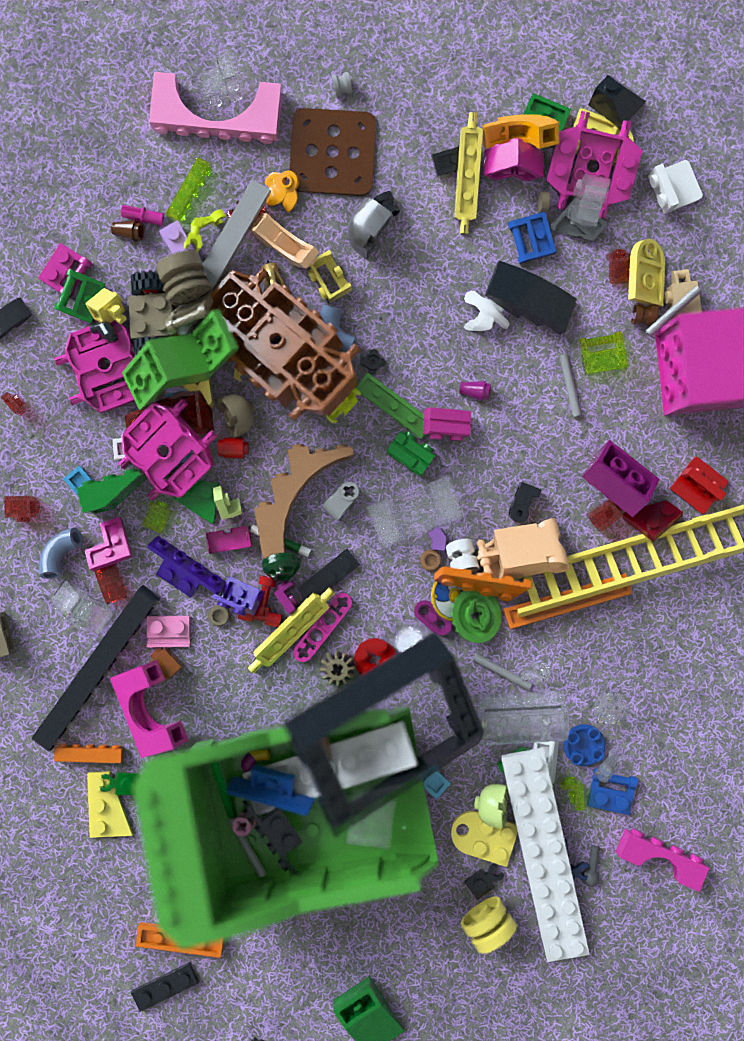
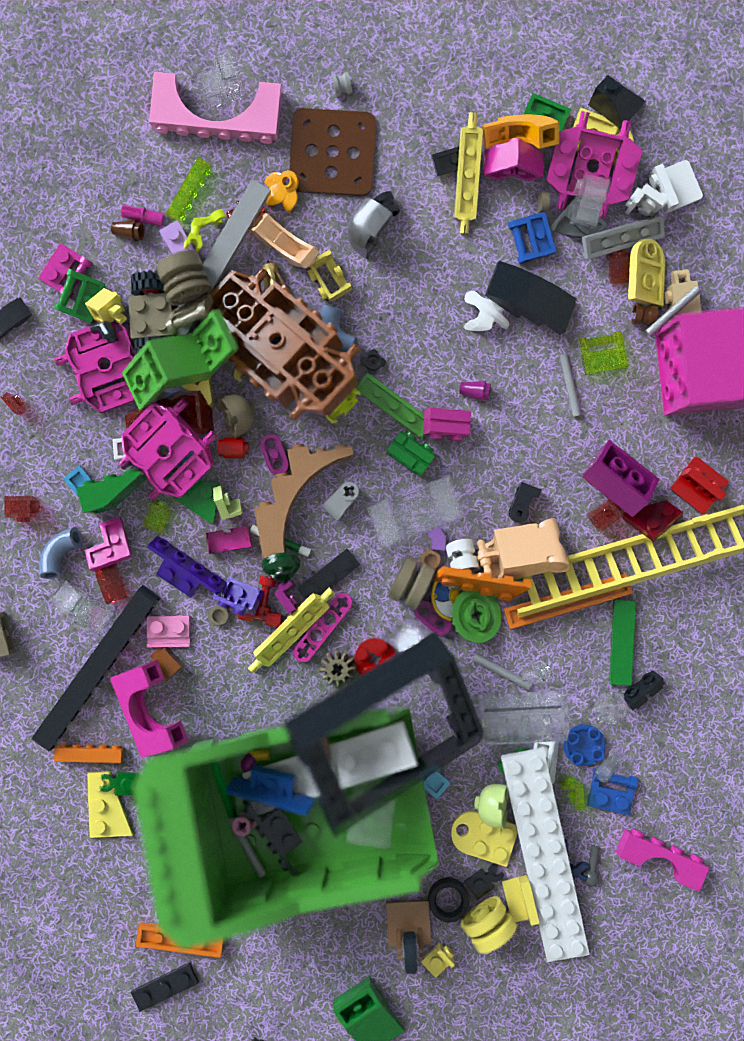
none -> magenta plate [260,434,289,475]
none -> medium nougat plate [386,900,431,974]
none -> dark tan wheel [388,555,435,610]
none -> light yellow bracket [421,942,455,978]
none -> black tyre [428,877,470,923]
none -> light yellow panel [502,875,540,926]
none -> light grey plate [582,215,665,259]
none -> green tile [609,599,636,686]
none -> black hinge [621,670,665,711]
none -> white bracket [625,183,668,217]

